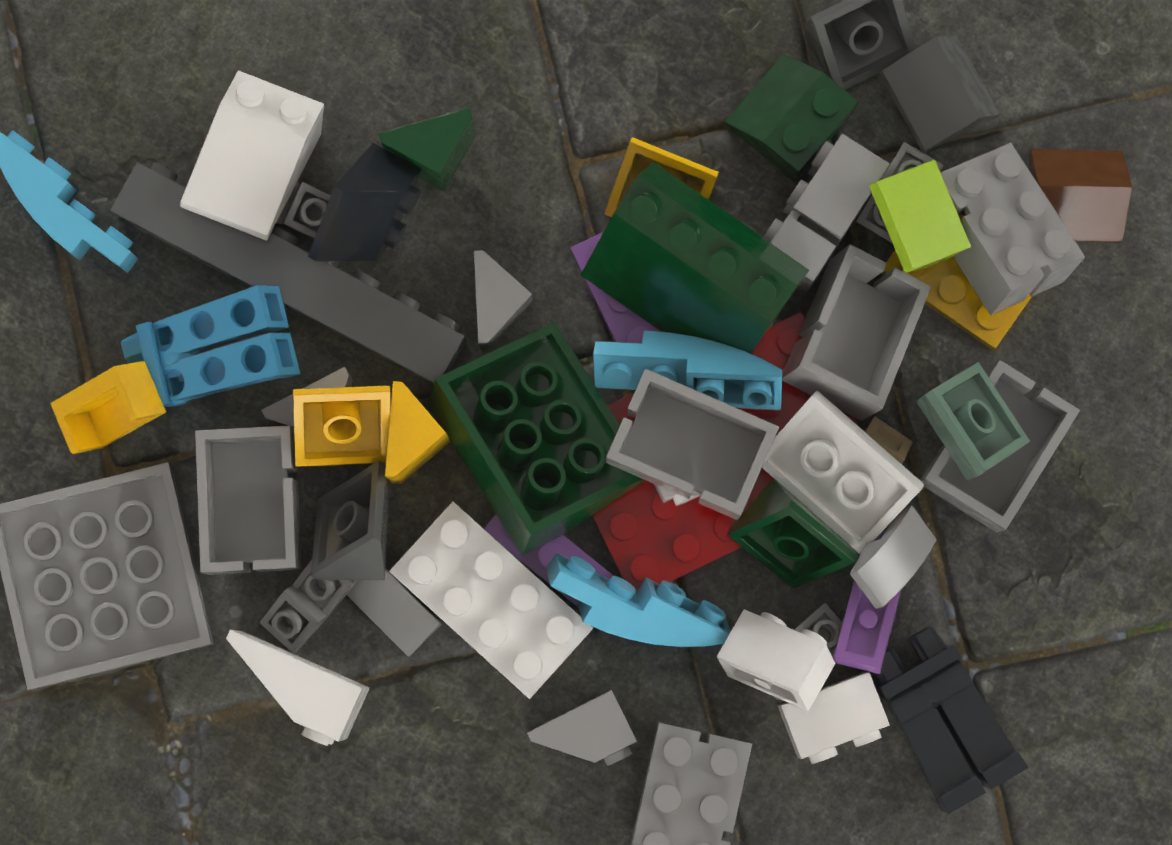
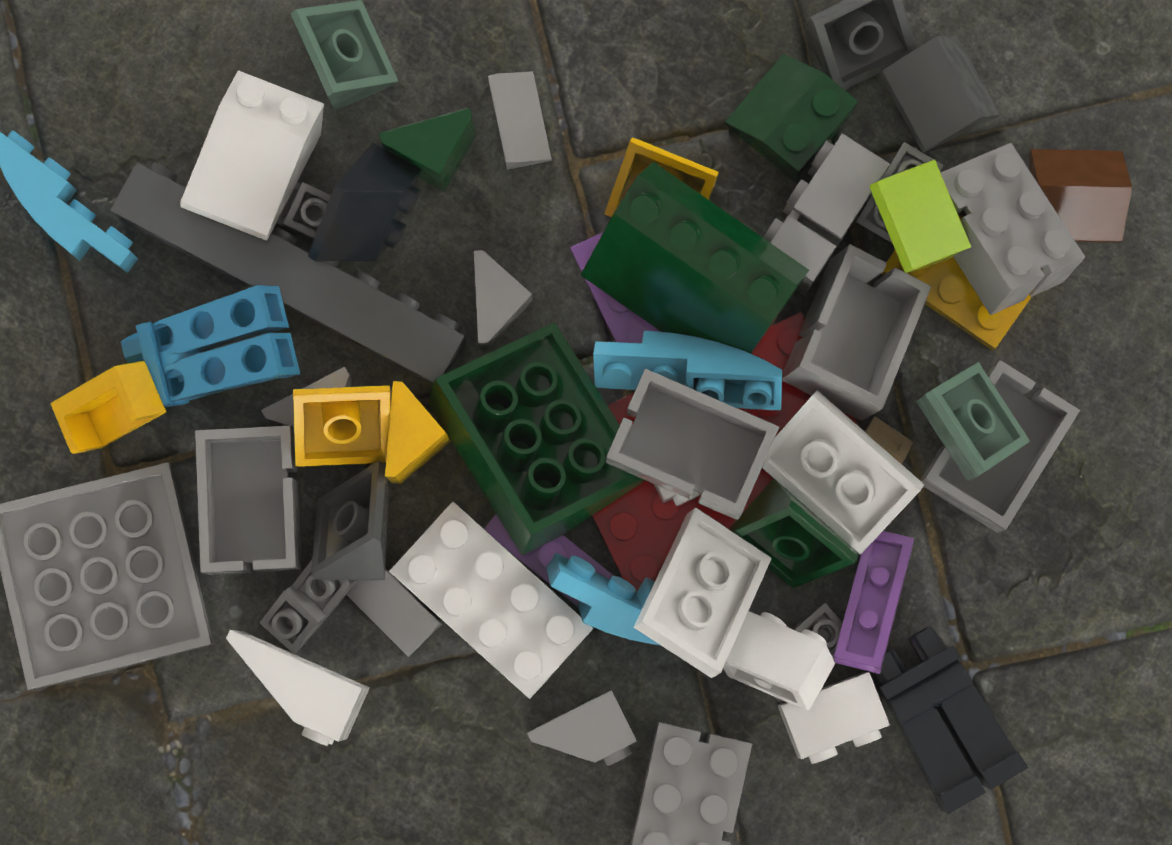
light grey slope [850,505,937,609] -> none
none -> sand green slope [290,0,398,111]
none -> light grey slope [488,71,552,170]
none -> white plate [633,508,772,678]

